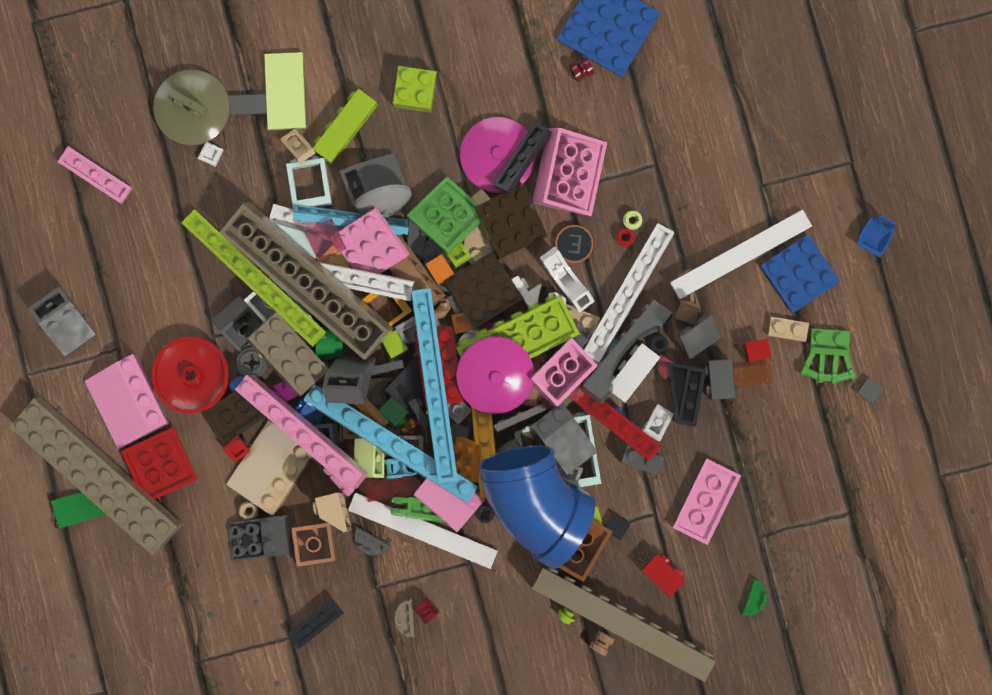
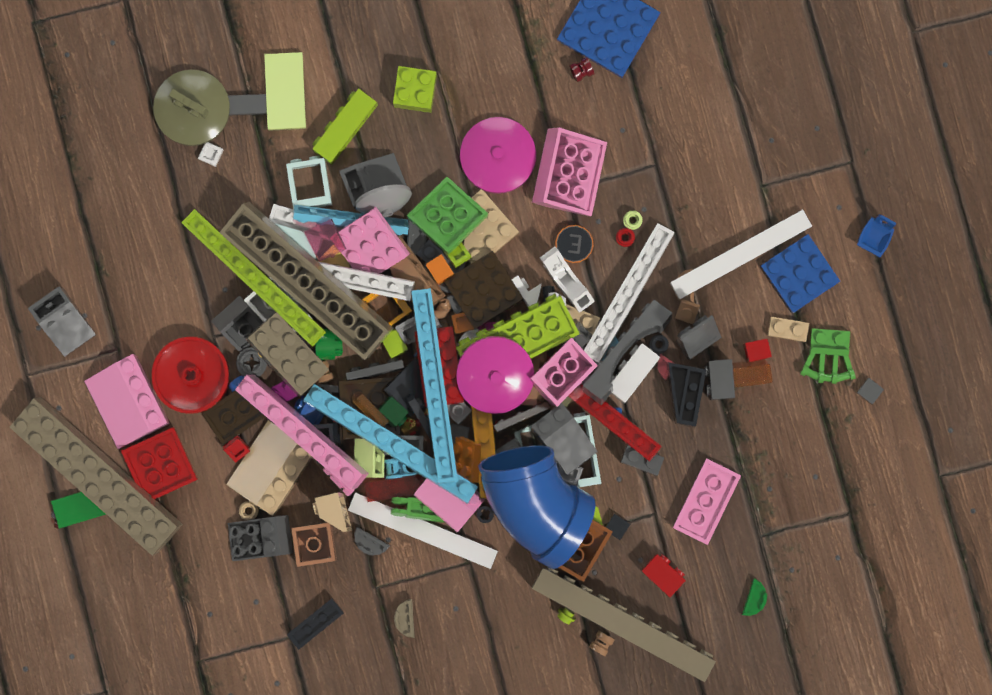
bright pink plate [58,146,132,204] -> none
tan plate [280,129,315,164] -> none
dark grey slope [322,356,376,404] -> none
dark red wheel [413,597,440,624] -> none
dark brown plate [474,184,548,260] -> none
black plate [493,122,552,194] -> none
white slope [642,404,674,442] -> none

